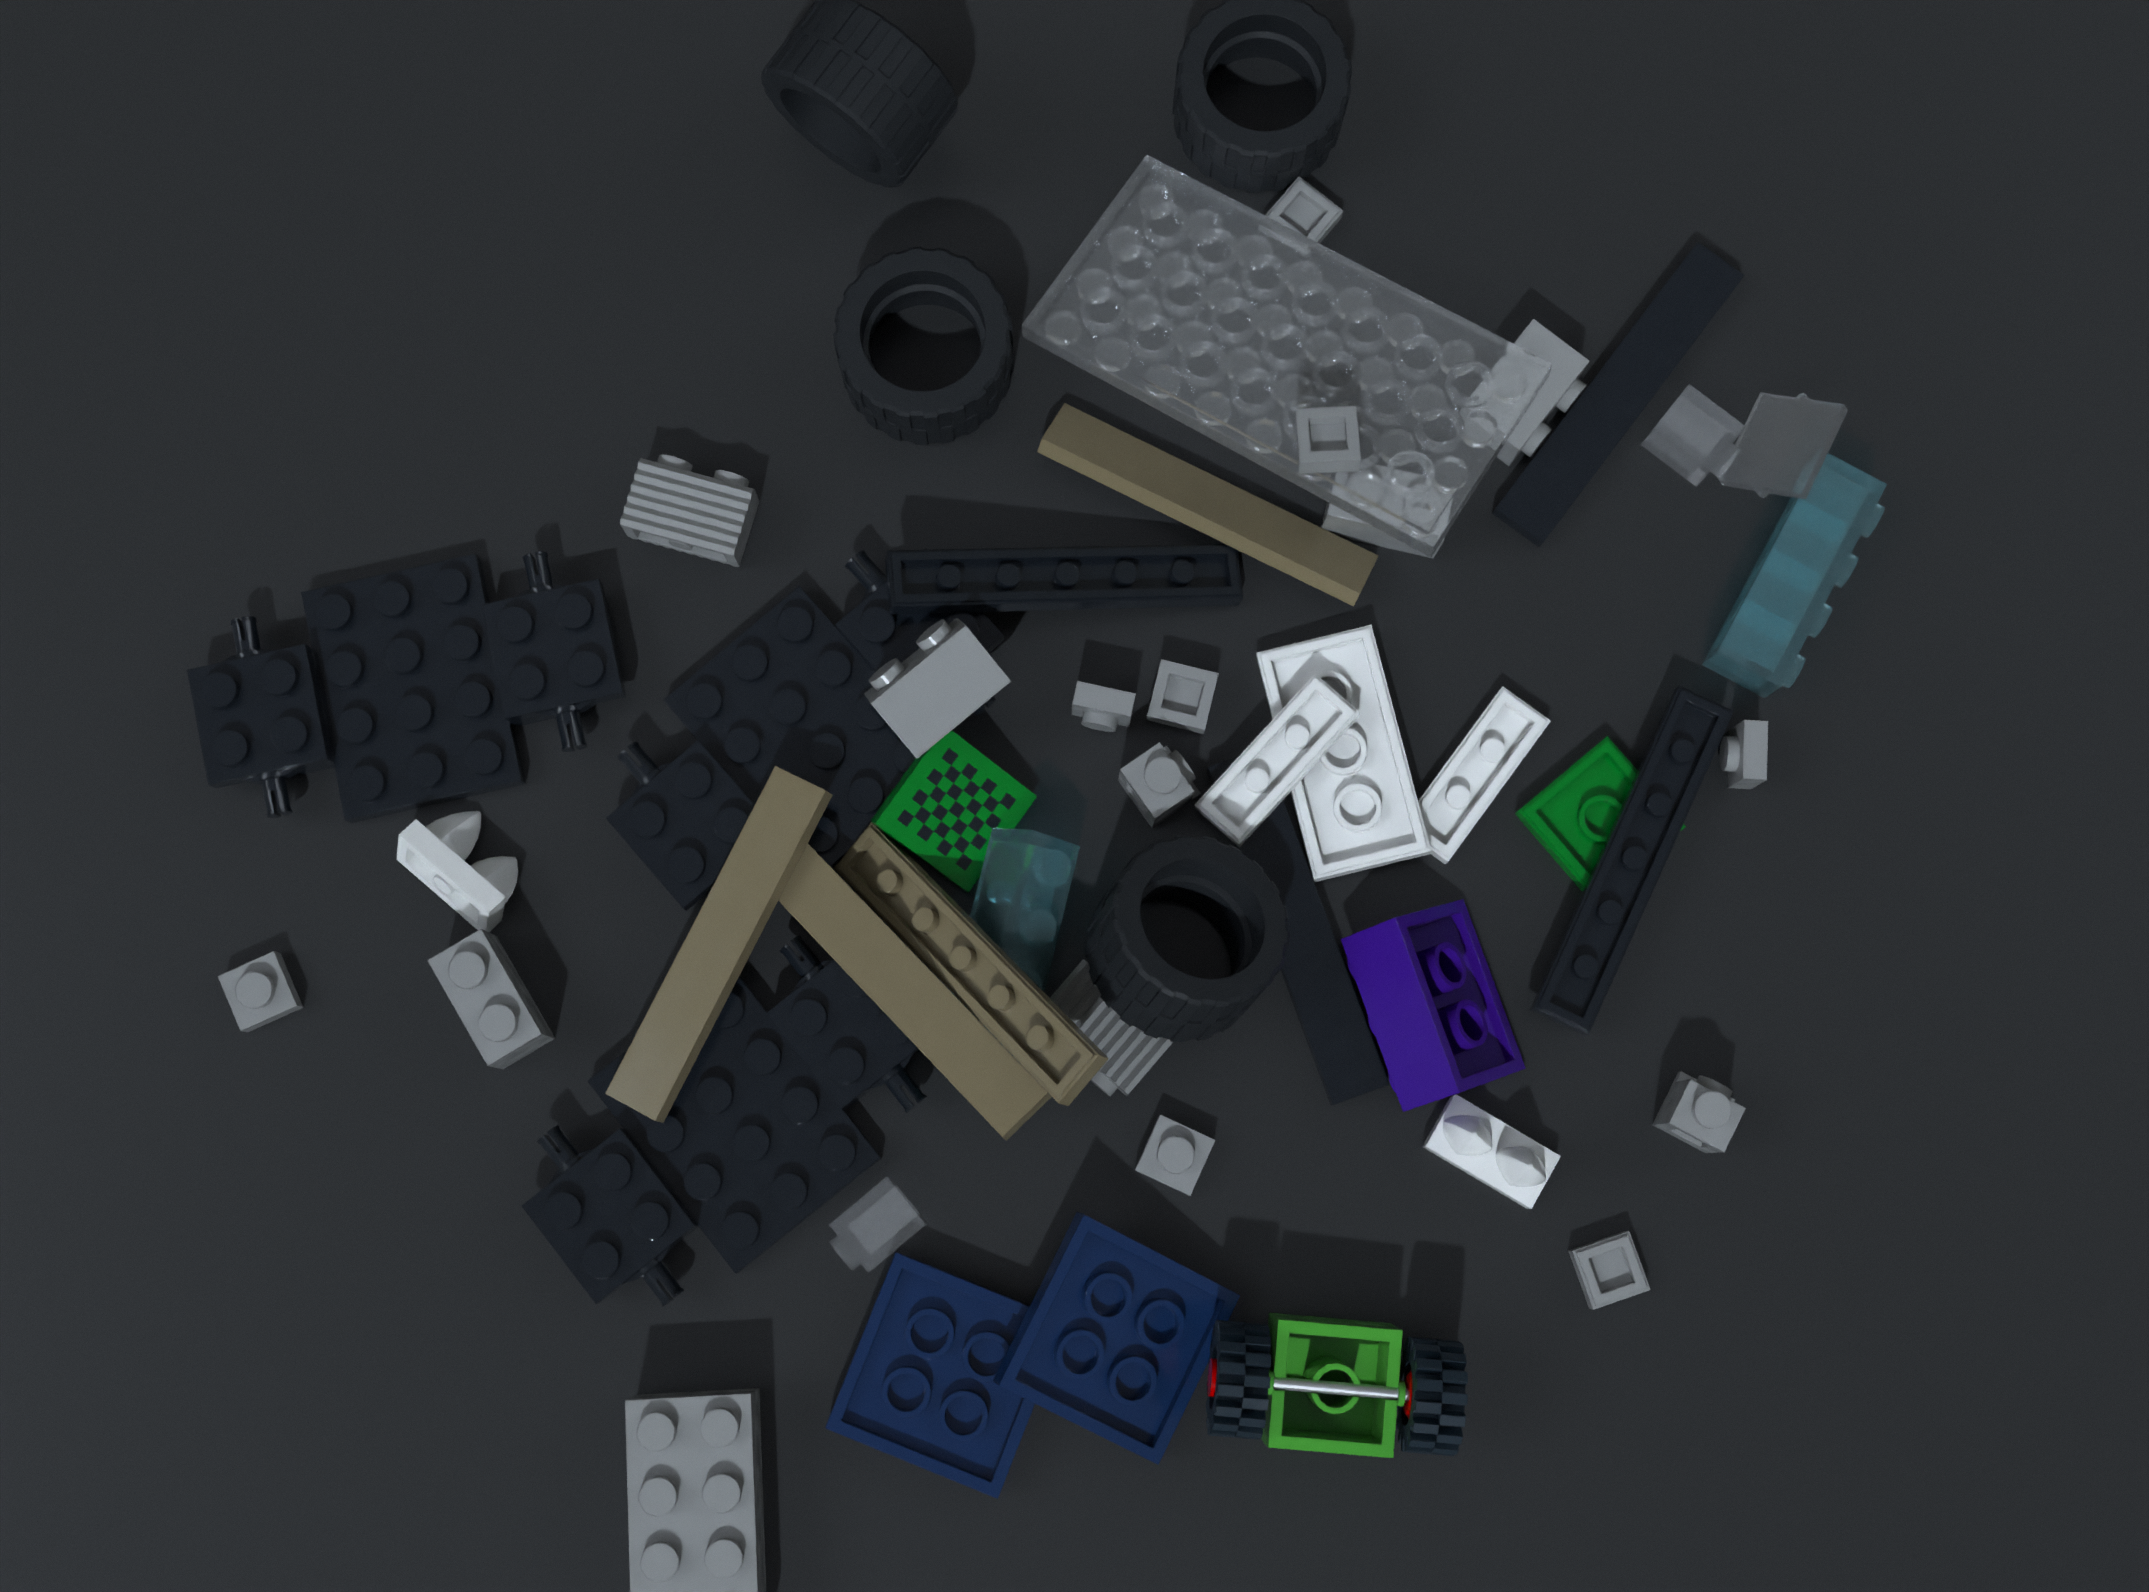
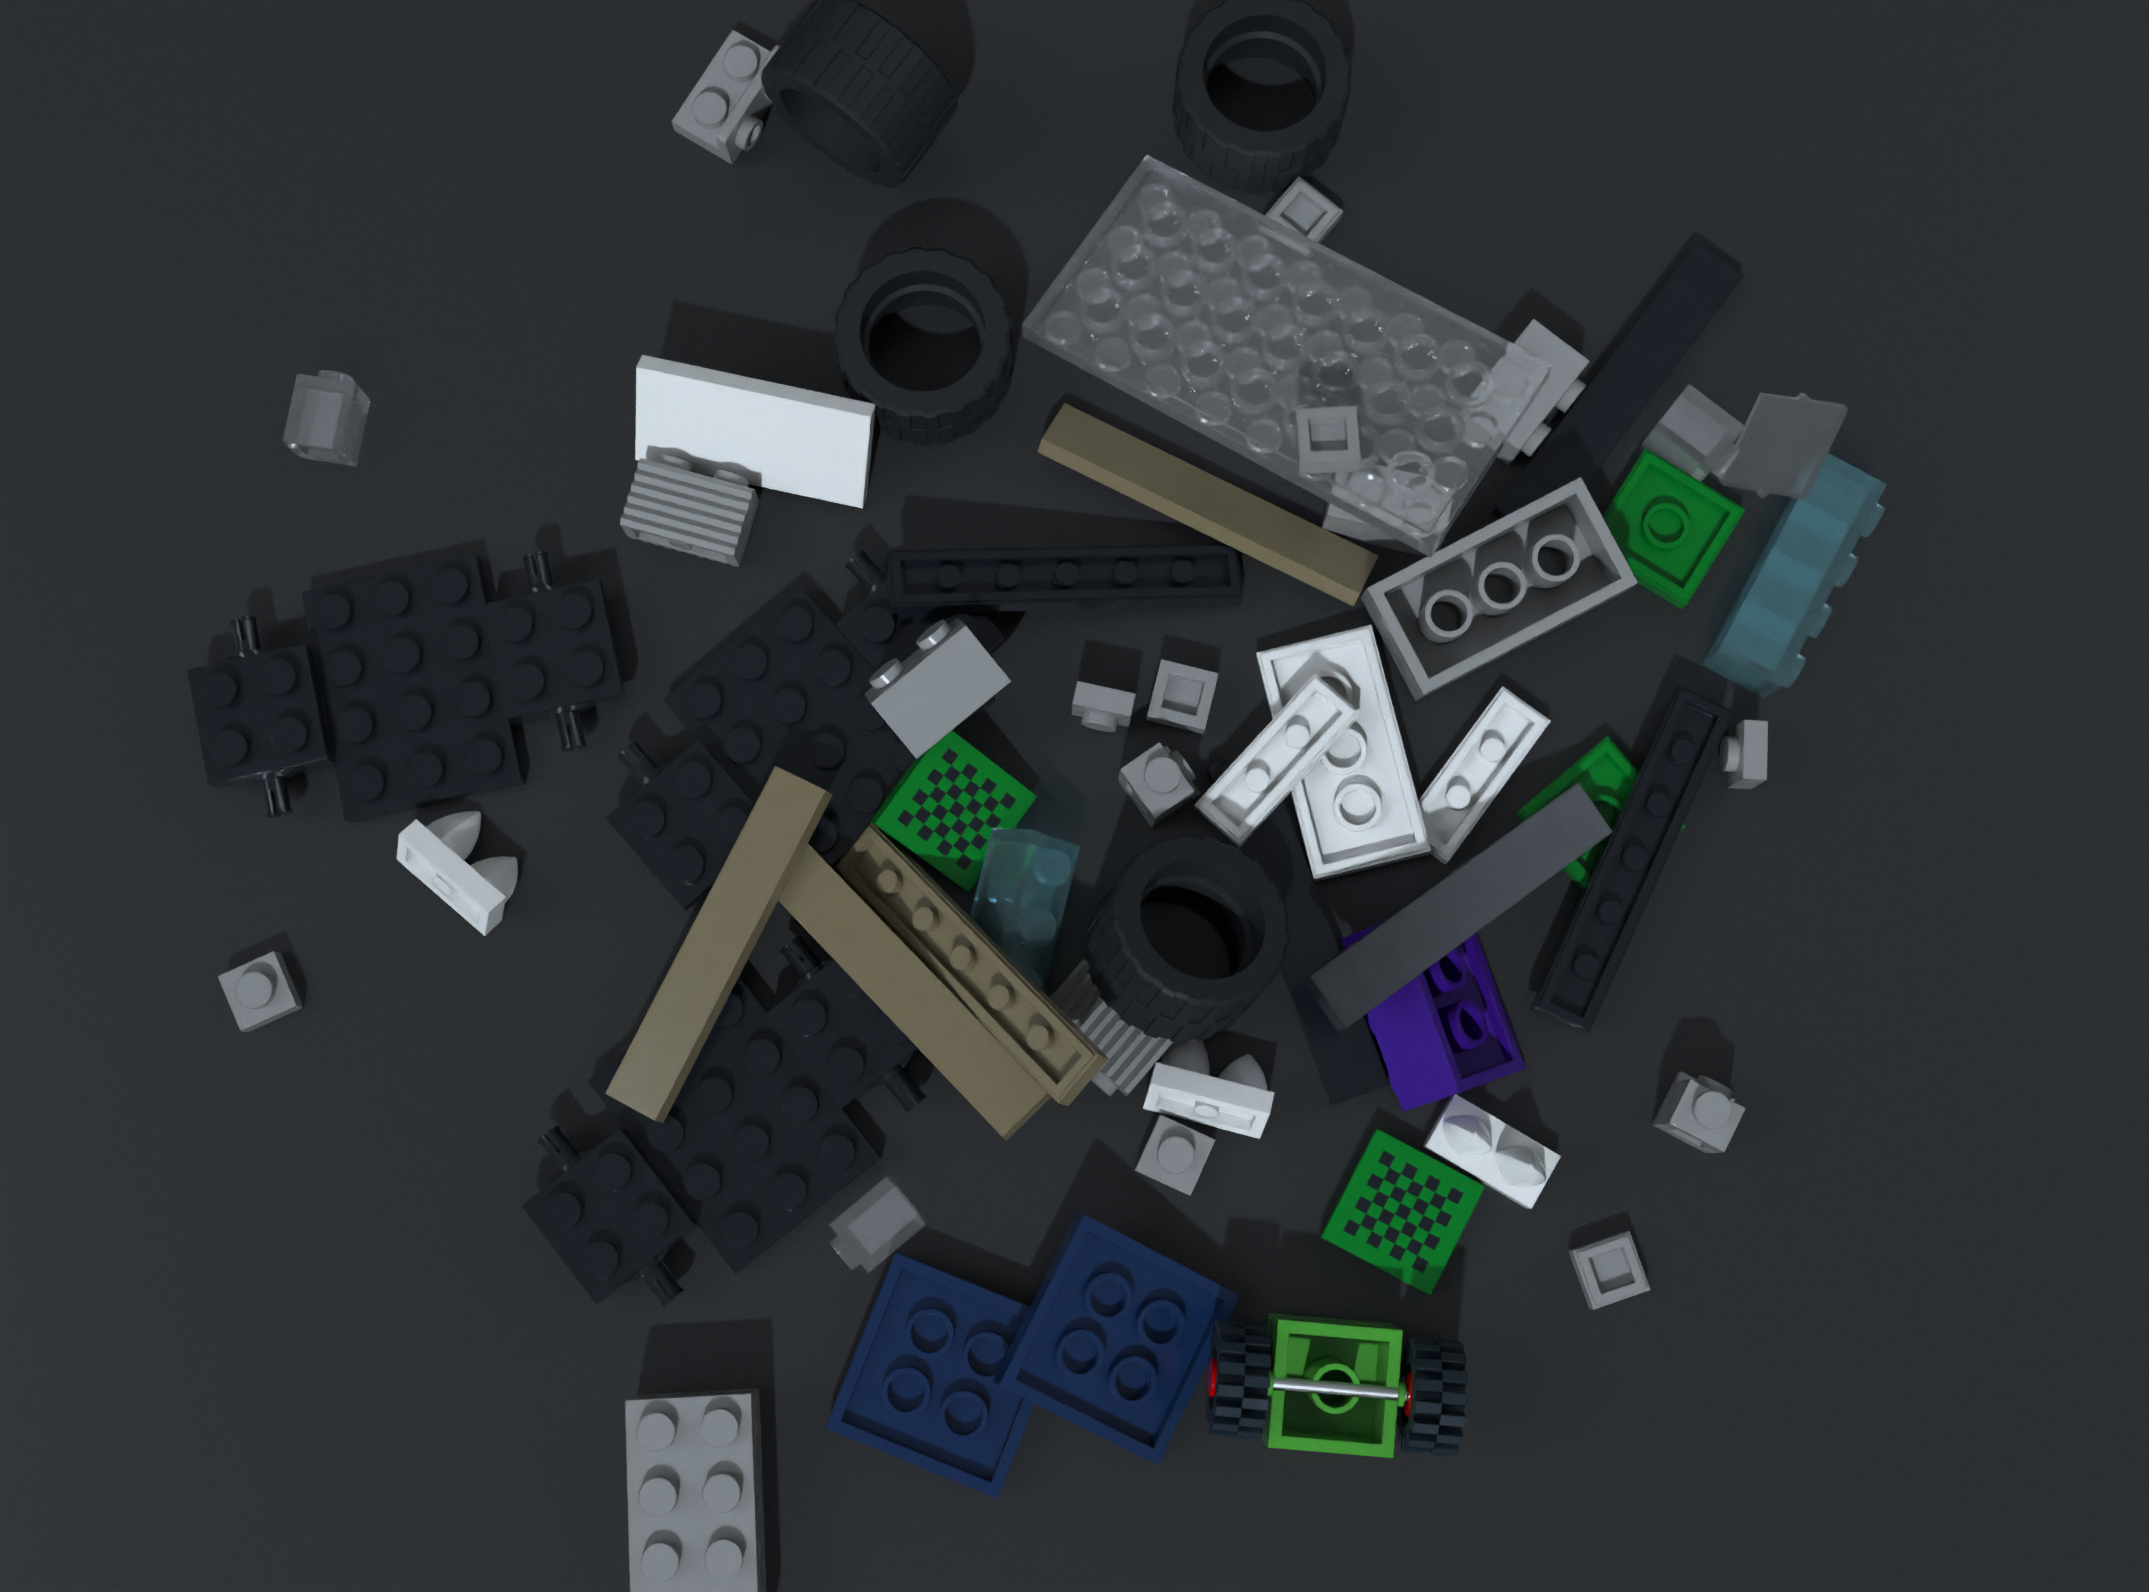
light grey brick [427,929,555,1069] -> none
none -> clear brick [283,370,371,467]
none -> white tile [635,355,876,508]
none -> light grey bracket [671,30,780,164]
none -> white tile [1143,1039,1275,1139]
none -> black tile [1303,782,1613,1032]
none -> green tile [1319,1129,1485,1296]
none -> light grey brick [1361,477,1638,701]
none -> green tile [1602,448,1746,610]

